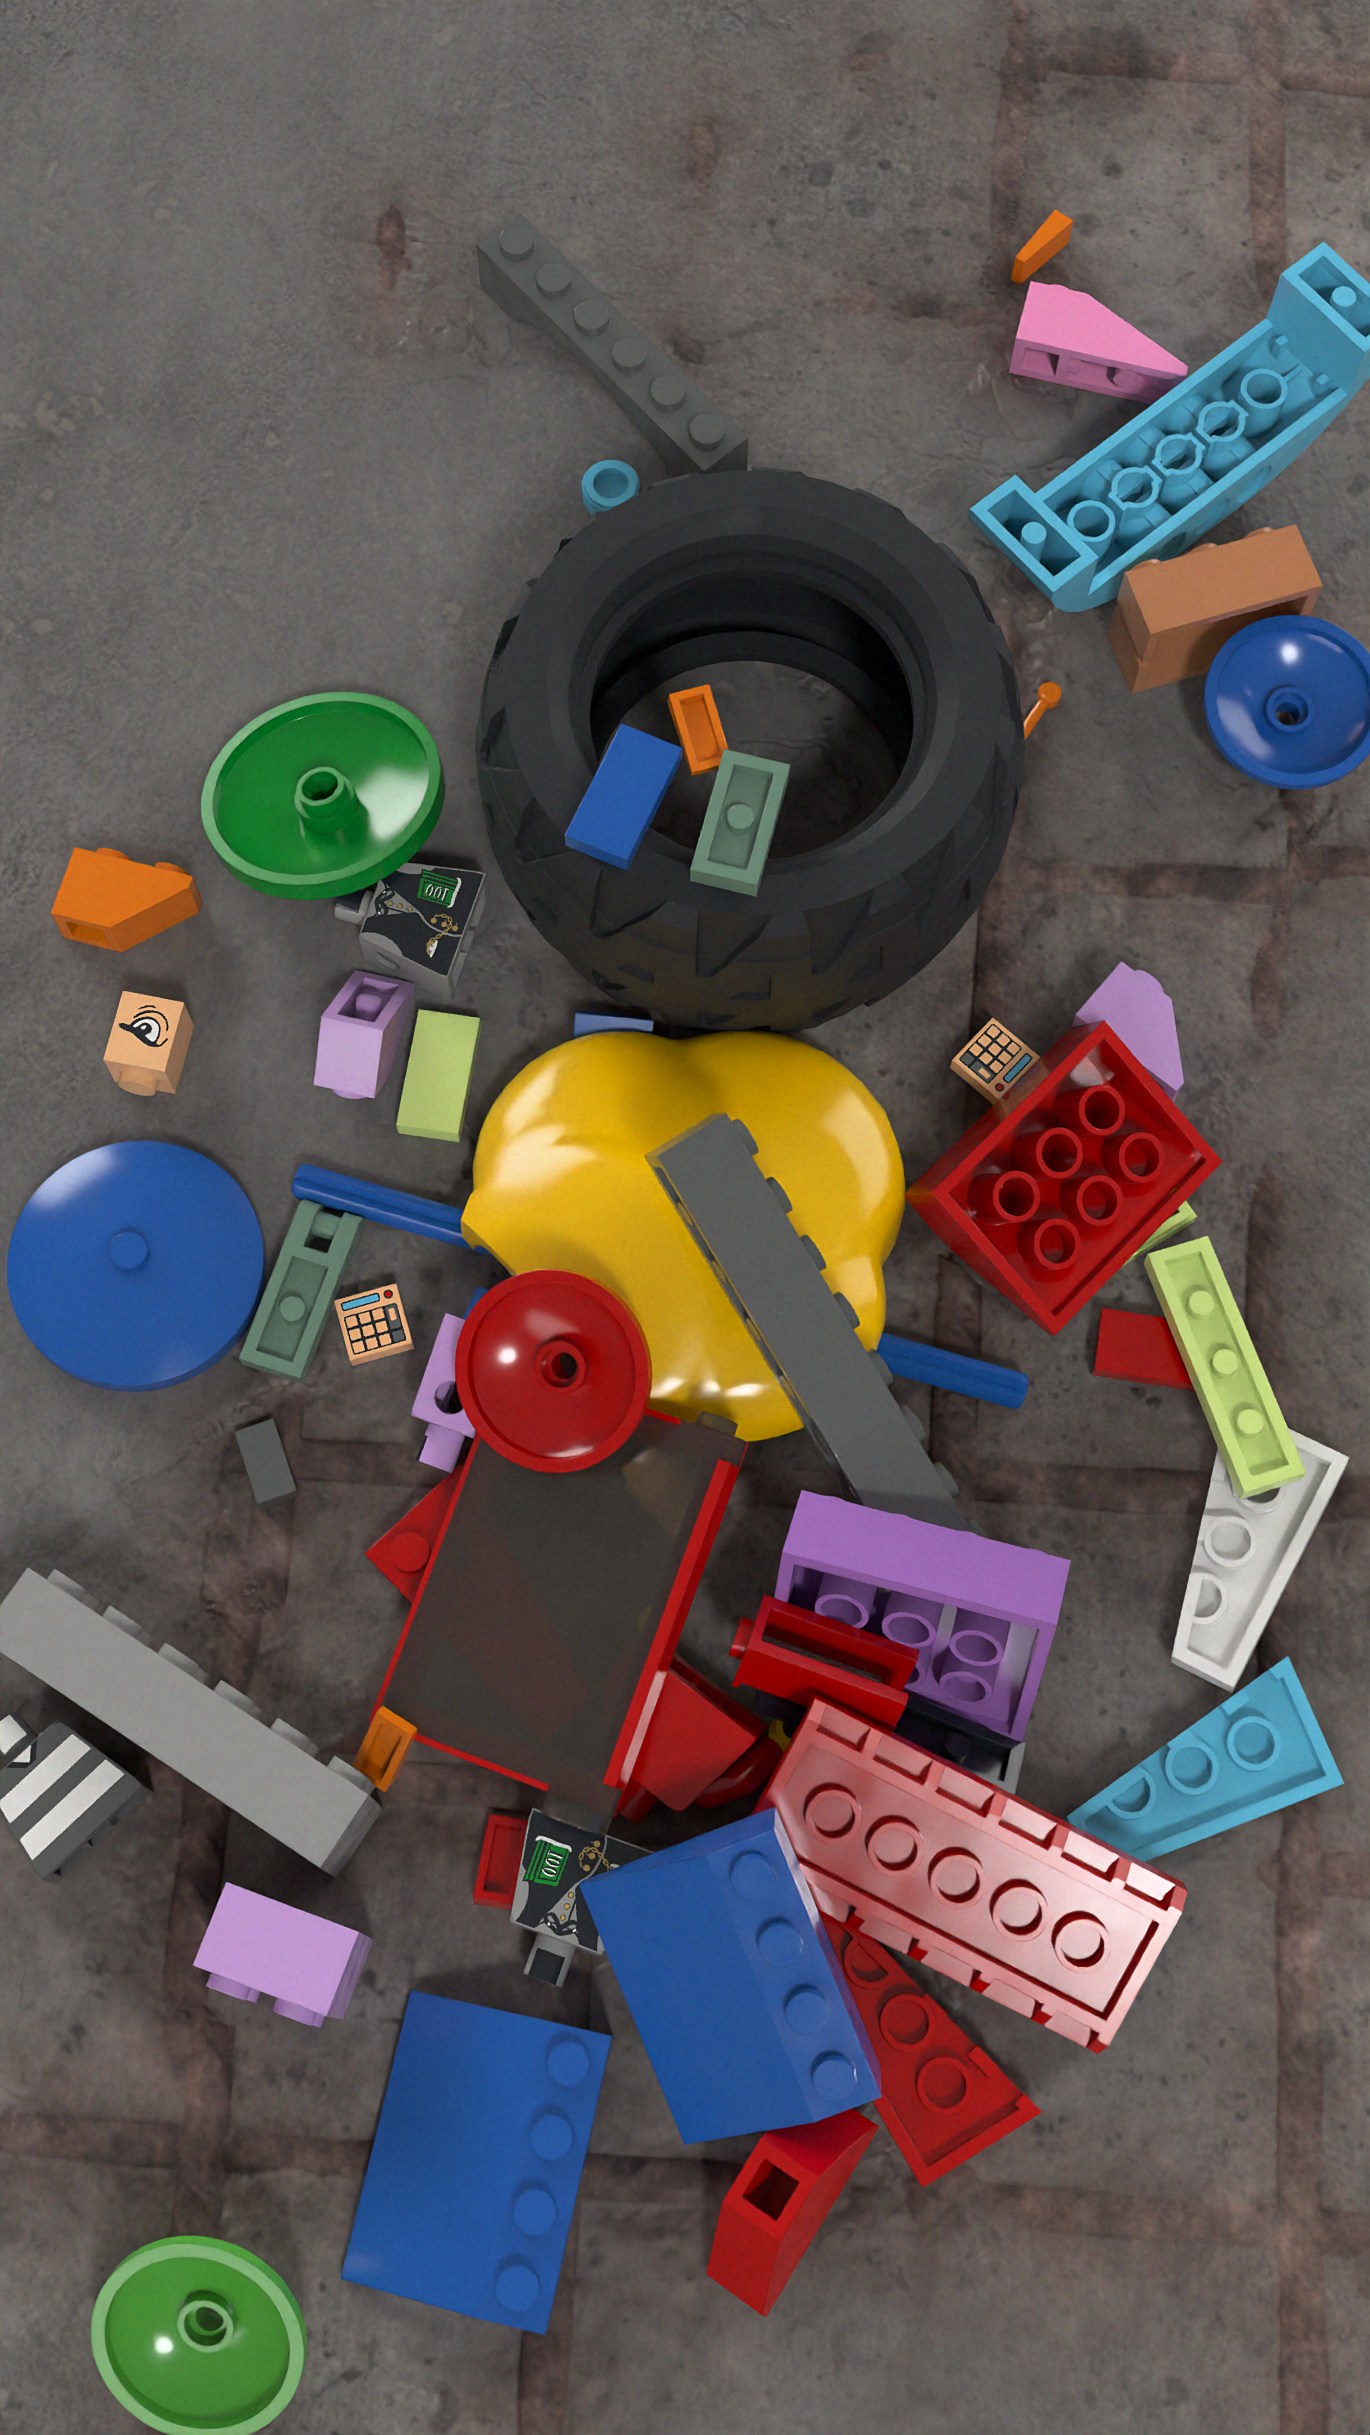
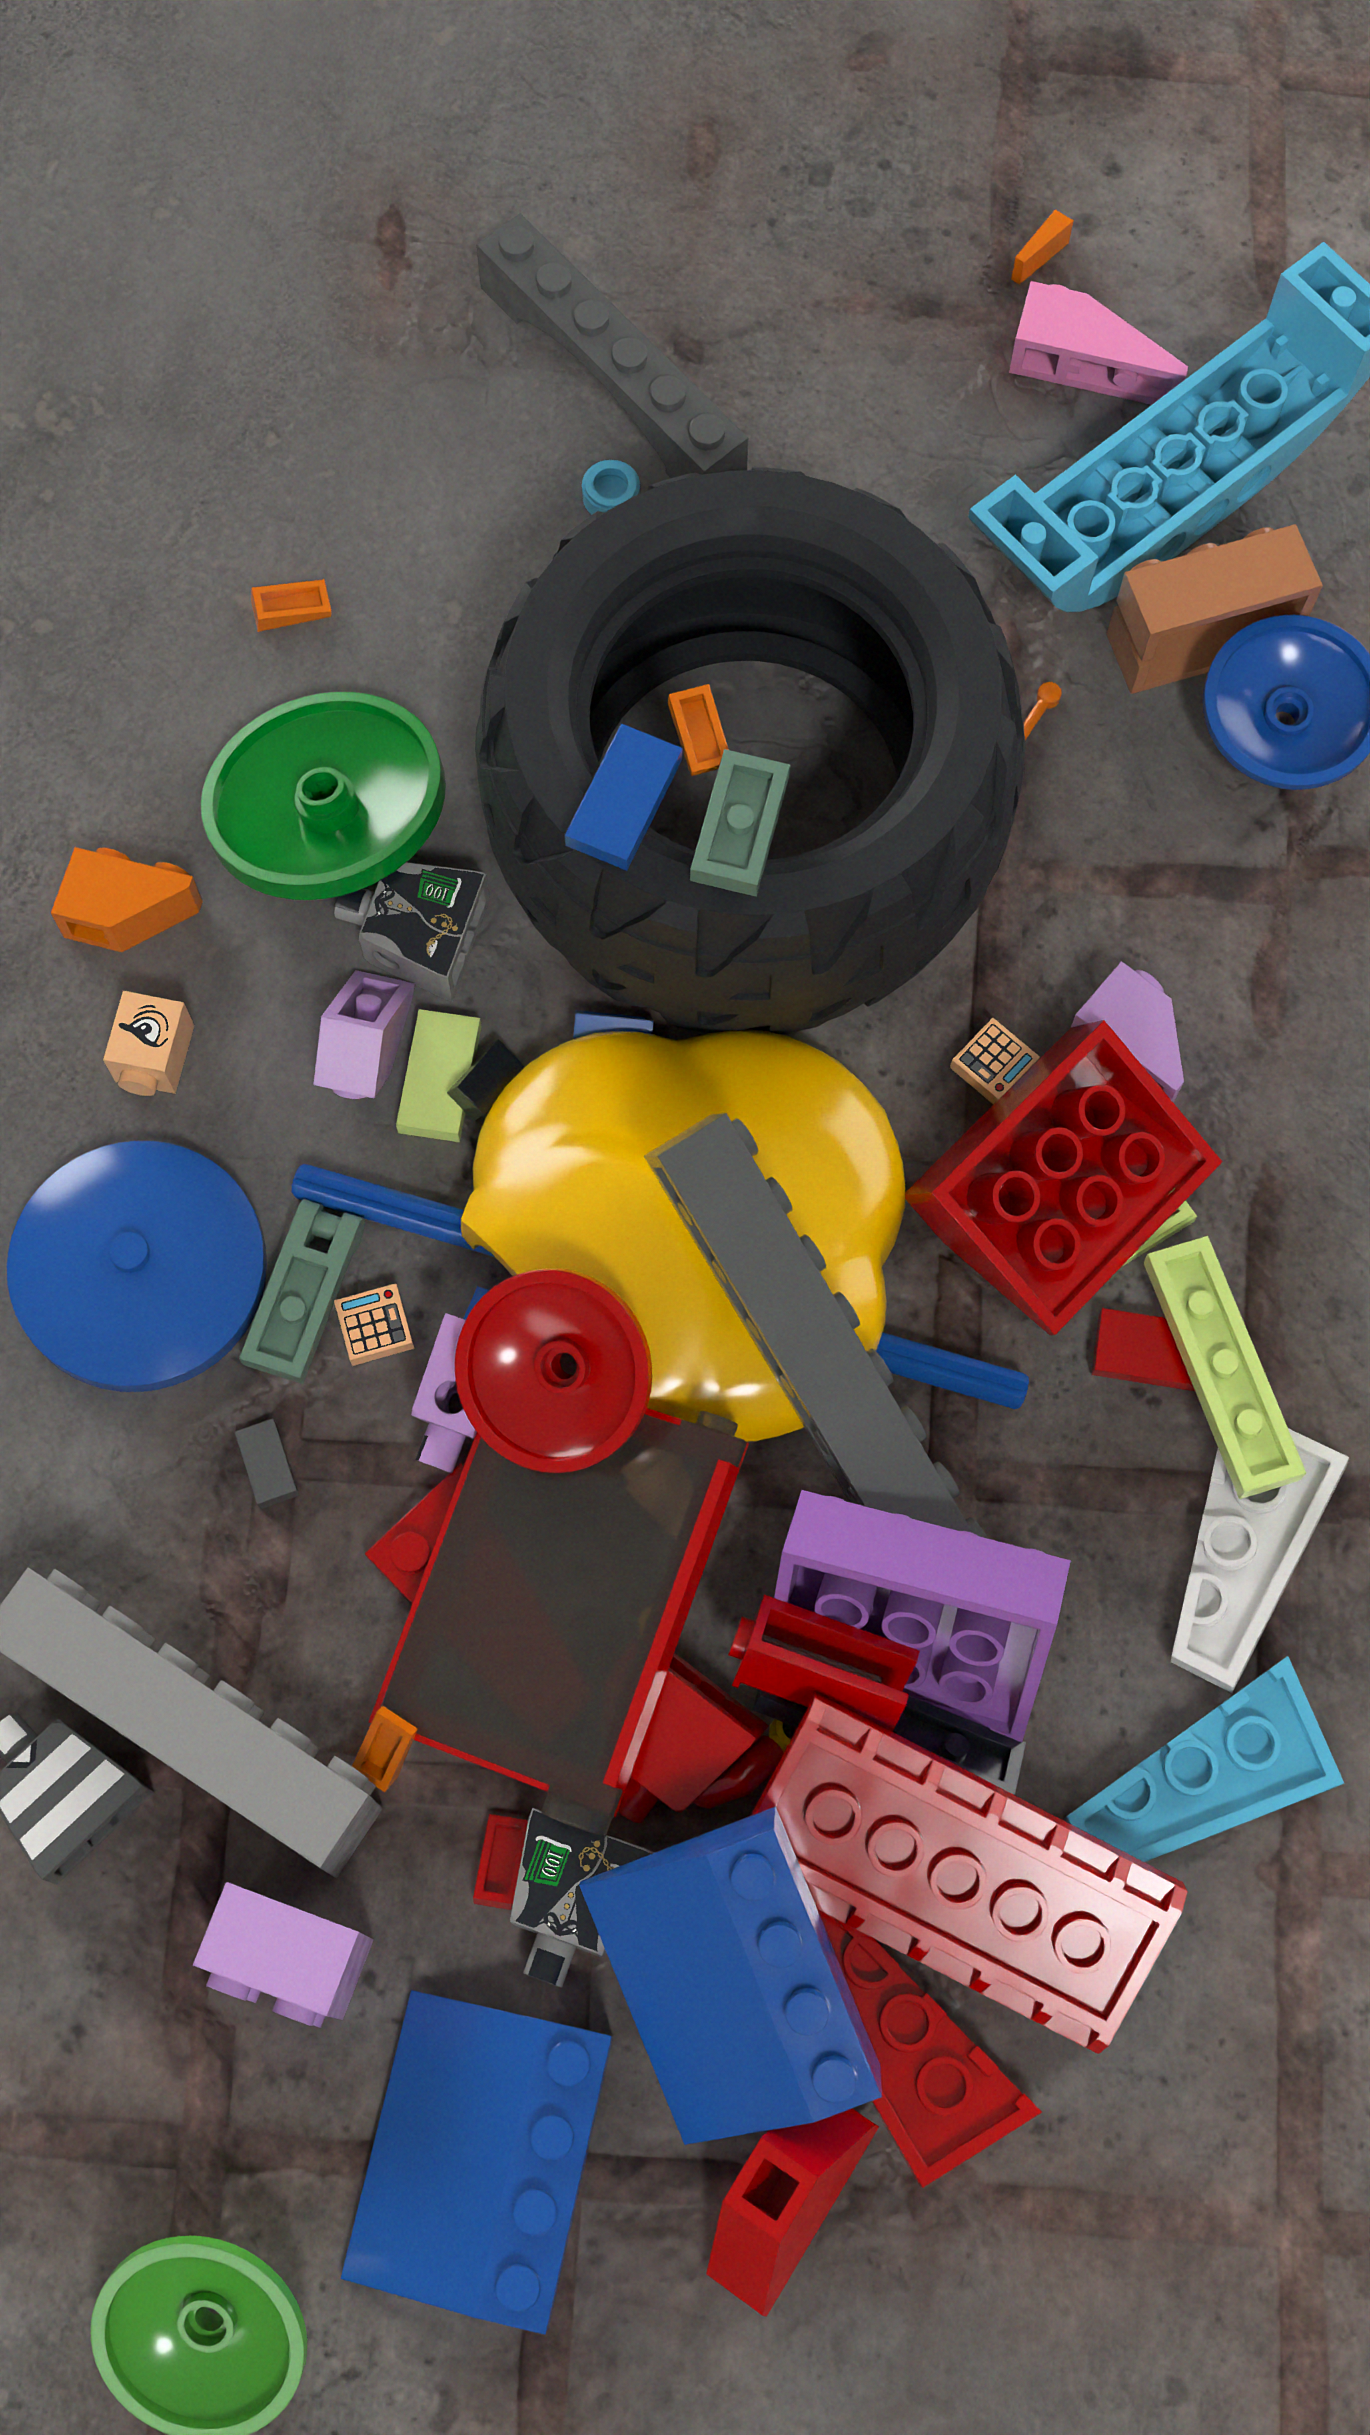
none -> orange piece [251,579,331,632]
none -> black piece [447,1039,524,1121]

